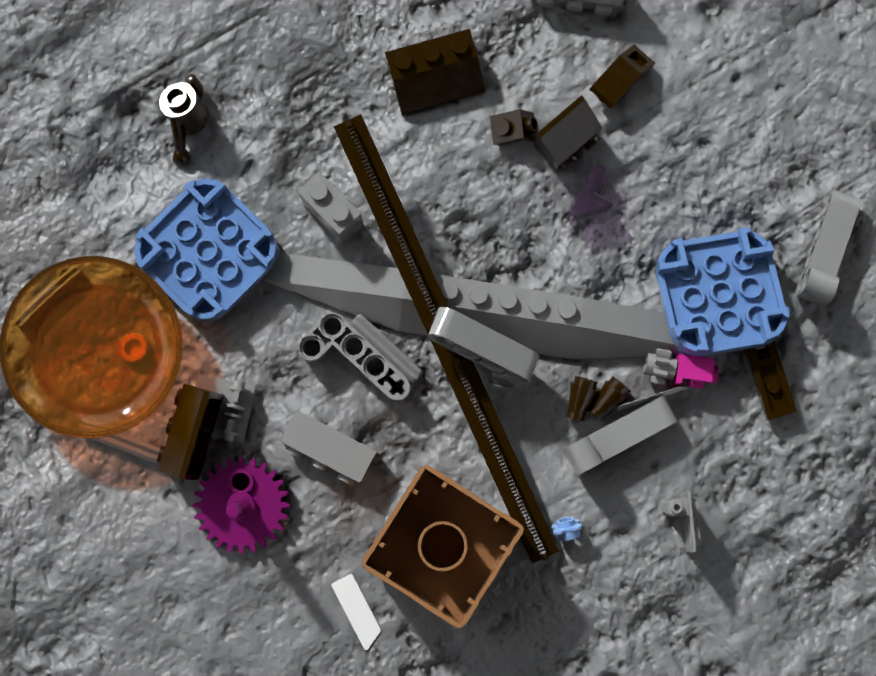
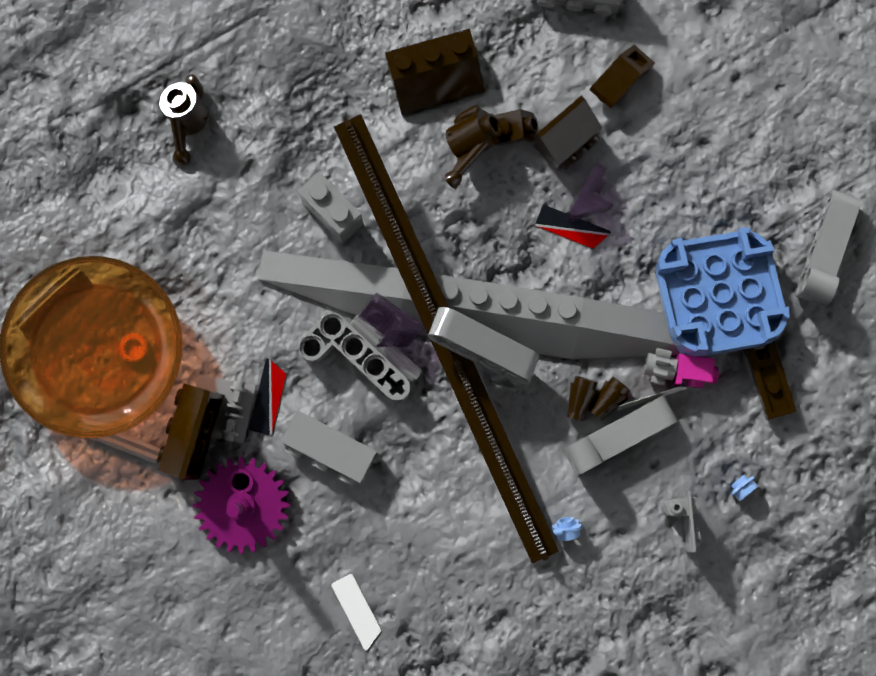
medium blue plate [134,179,279,323] -> none
medium nougat brick [361,465,524,628] -> none
none -> sticker [249,359,286,435]
none -> clear purple slope [358,292,424,347]
none -> dark brown piece [445,105,502,189]
none -> sticker [535,205,611,248]
none -> light blue plate [731,475,758,501]

